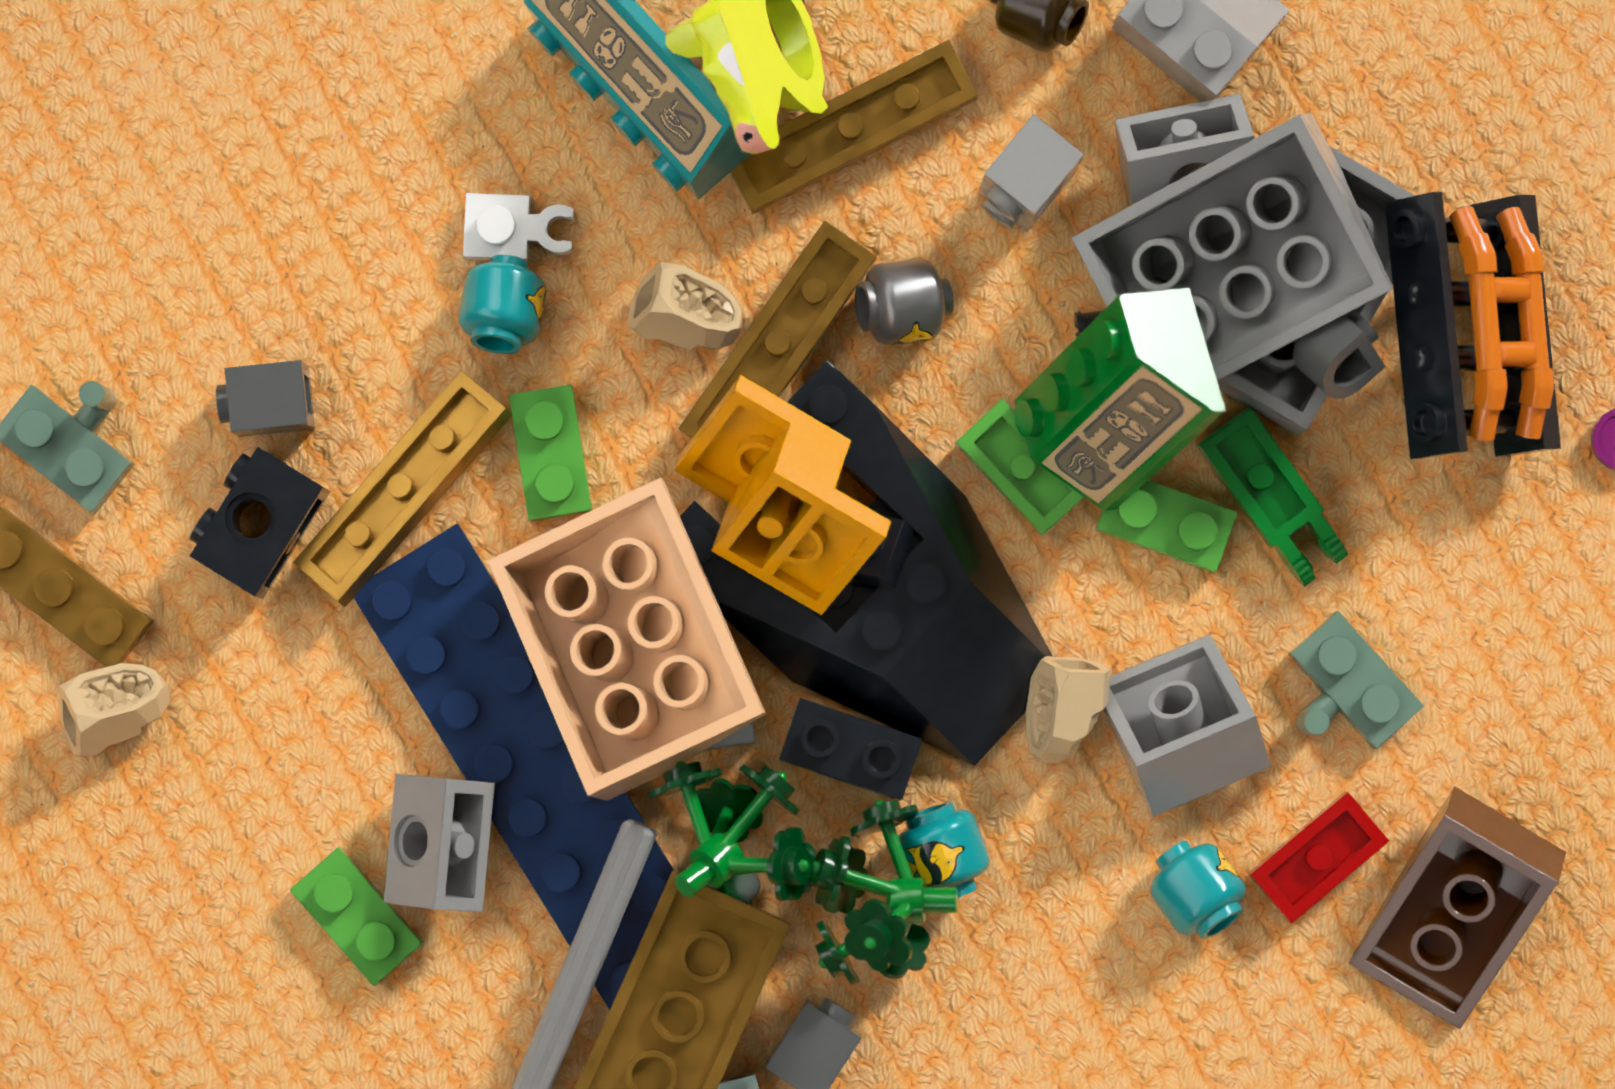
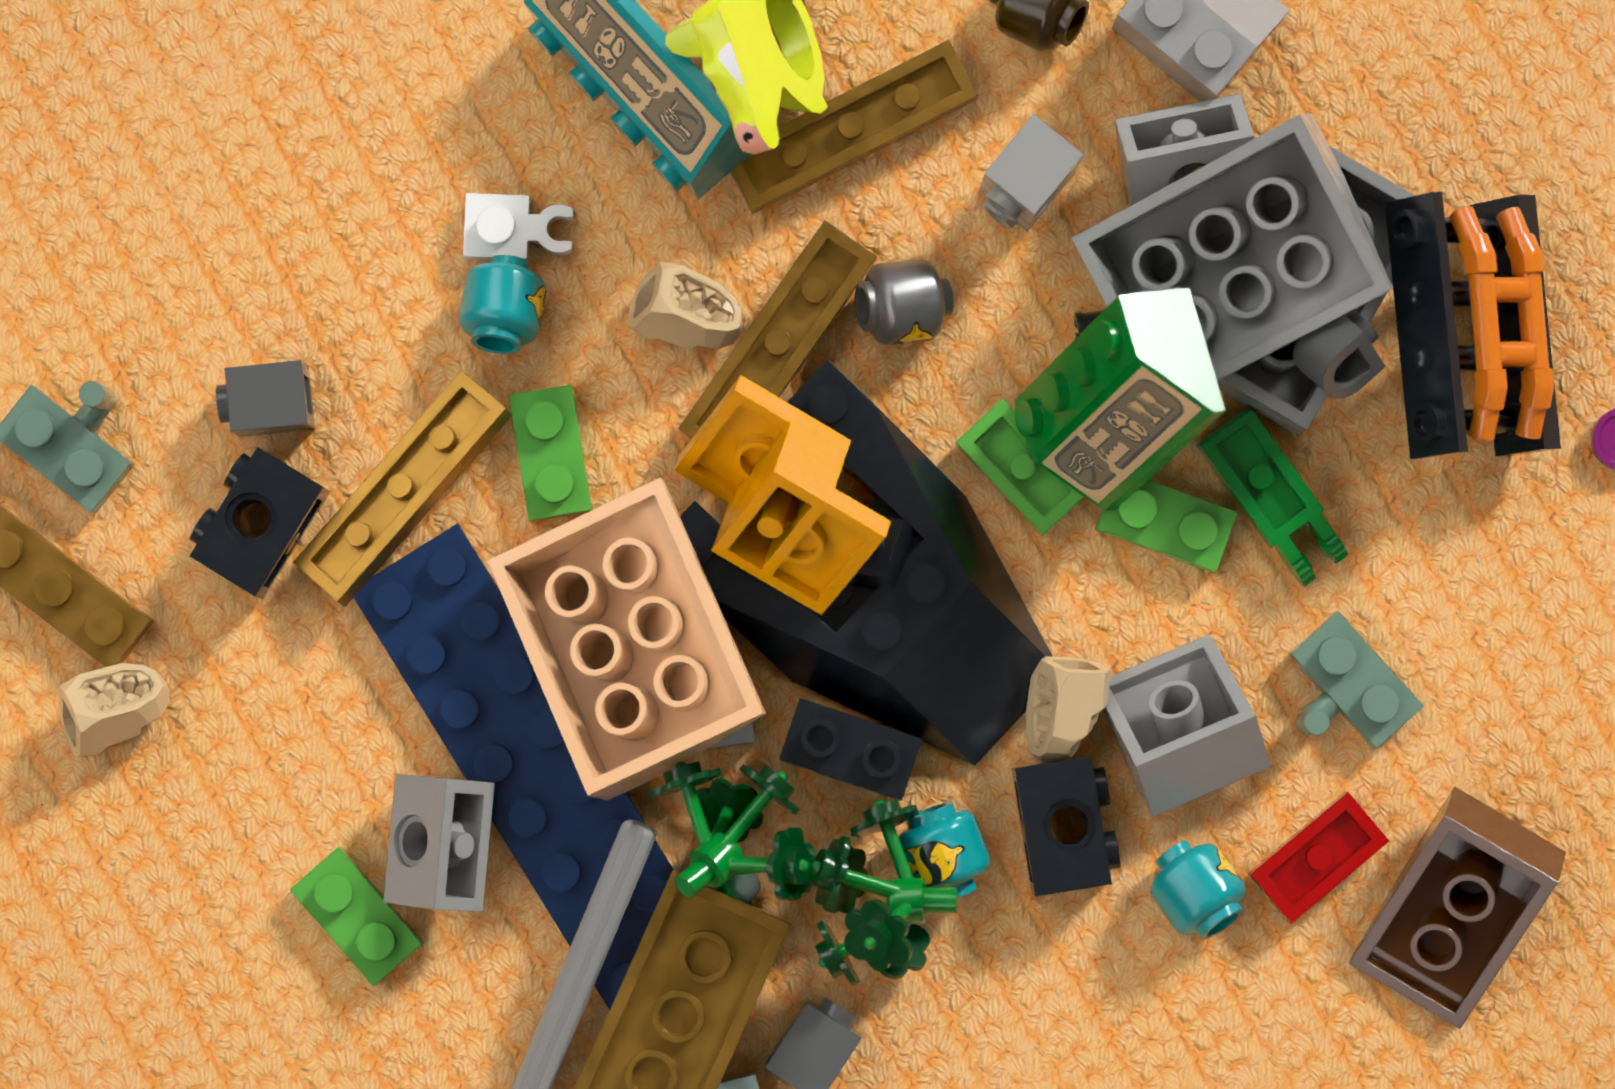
none -> black brick [1011,756,1121,896]

